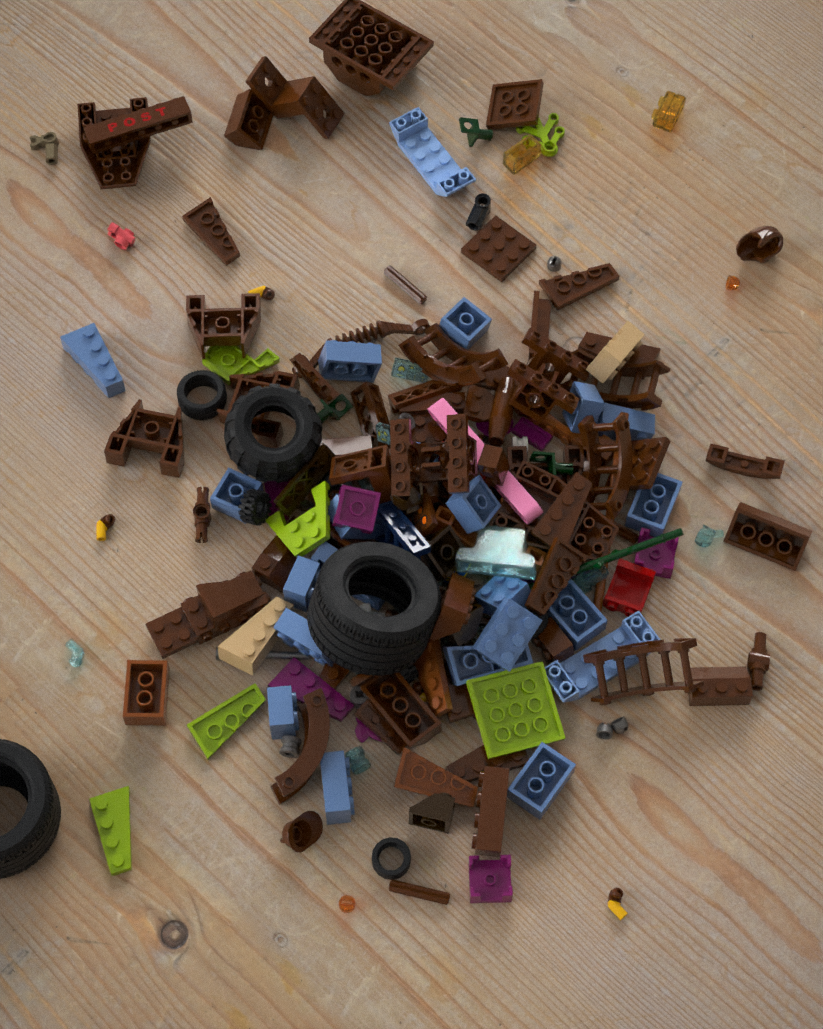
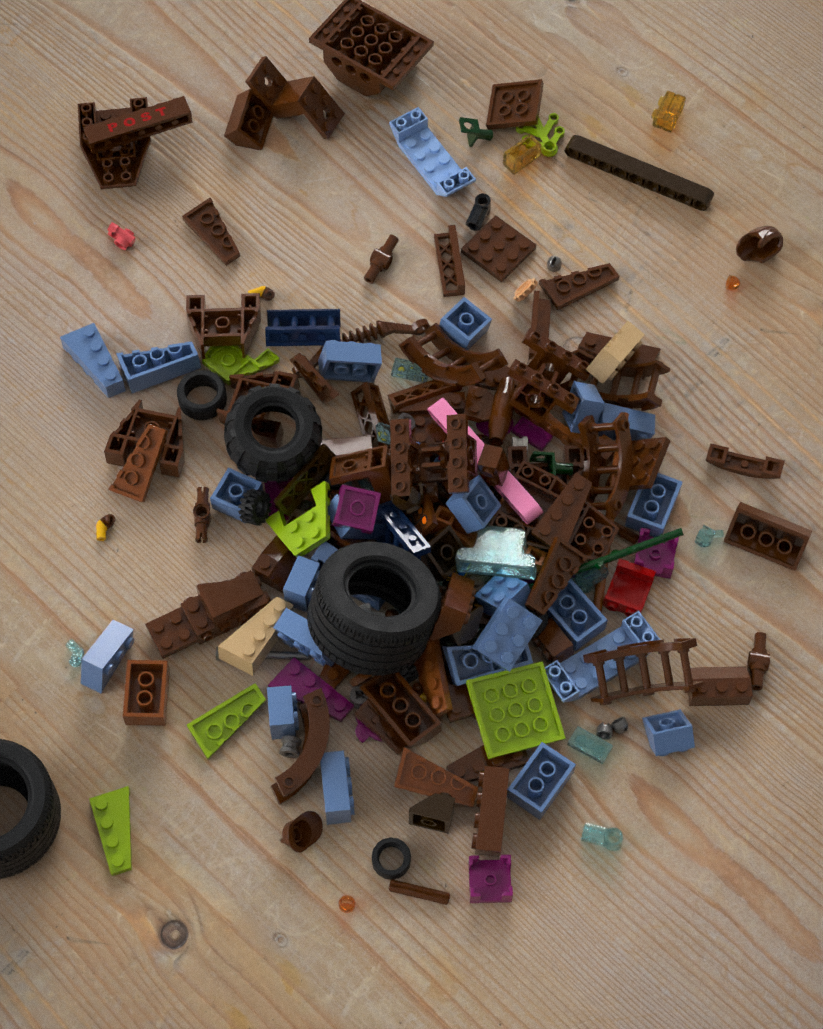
dark tan bar [30,132,59,165] -> none
dark green bracket [317,394,353,424] -> none
clear light blue wheel [345,746,371,774] -> none
axle [384,265,427,304] -> none
arm [607,887,628,921] -> none
none -> medium blue wedge [81,620,135,693]
none -> dark orange wing [108,424,168,502]
none -> medium blue wedge [116,341,201,393]
none -> dark blue fence [265,309,341,347]
none -> reddish brown pin [364,234,399,284]
none -> reddish brown fence [434,225,465,297]
none -> light nougat gear [514,278,538,302]
none -> dark brown beam [564,135,714,211]
none -> clear light blue plate [567,726,613,764]
none -> clear light blue piece [581,822,623,851]
none -> medium blue slope [642,709,695,756]

